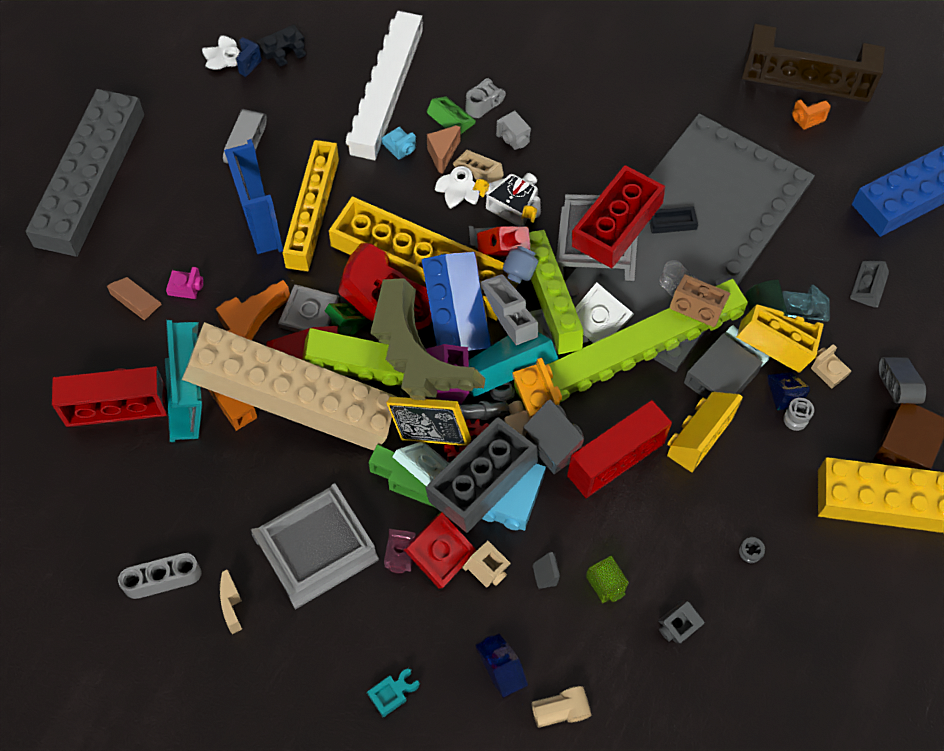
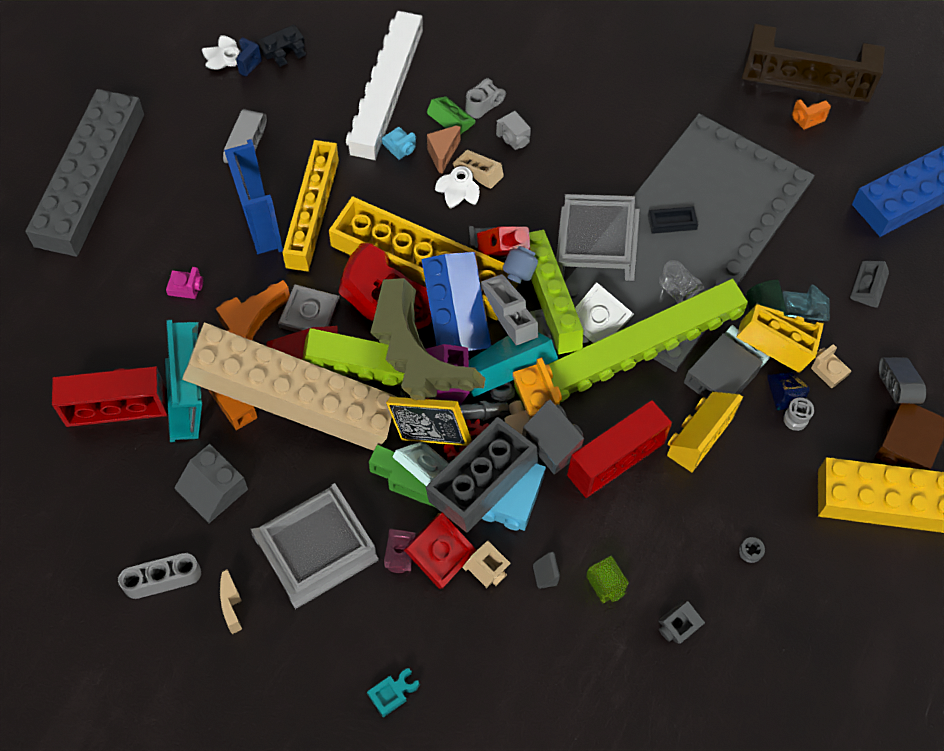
nougat slope [107,277,161,320] -> none
green slope [324,303,371,336] -> none
torso [472,173,541,227] -> none
clear blue slope [475,634,528,697] -> none
tan piece [532,687,592,728] -> none
red brick [572,165,665,269] -> none
medium nougat bracket [670,274,731,327] -> none
none -> dark grey slope [175,444,248,523]

